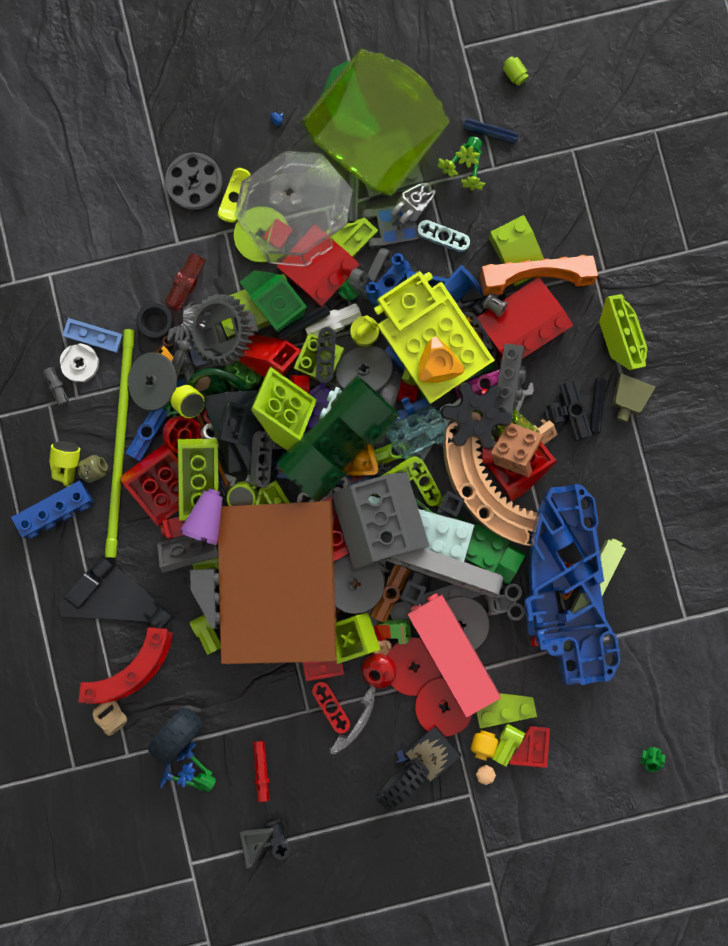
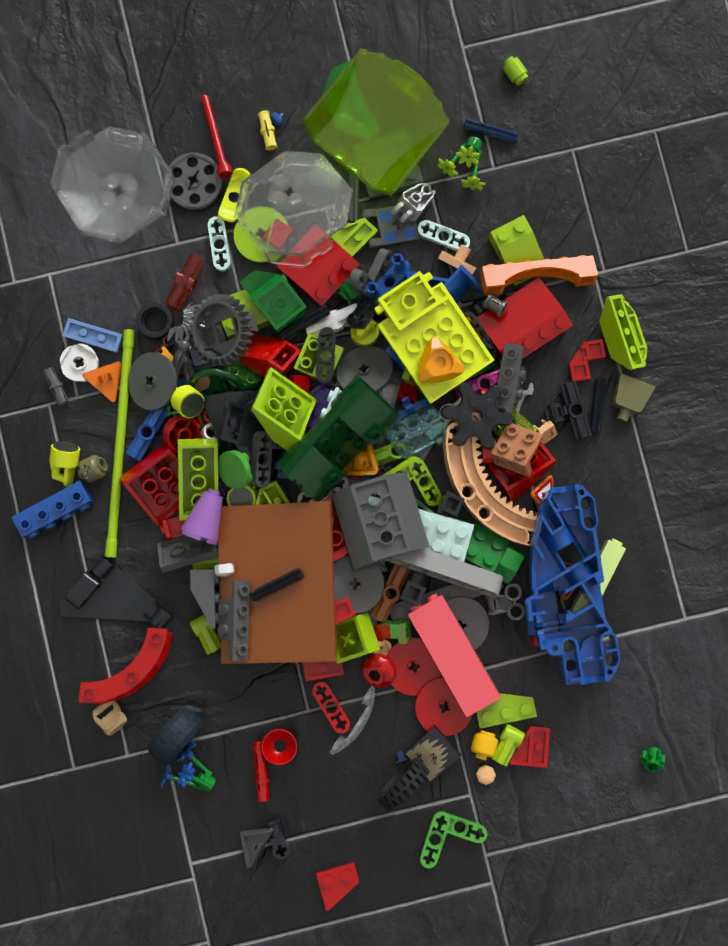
none -> clear windscreen [50,126,175,243]
none -> orange piece [82,361,122,402]
none -> red piece [201,94,233,178]
none -> light aqua beam [208,217,231,272]
none -> white tile [214,563,234,577]
none -> bright green tile [218,450,253,489]
none -> dark grey bracket [218,580,250,661]
none -> black axle [249,568,304,601]
none -> light yellow pin [258,110,277,150]
none -> red piece [262,729,297,765]
none -> red wing [316,862,359,911]
none -> red bracket [335,597,356,626]
none -> black hinge [343,297,386,329]
none -> bright green beam [420,811,487,868]
none -> light nougat tile [438,244,477,275]
none -> piece [531,475,553,506]
none -> red tile [568,339,606,382]

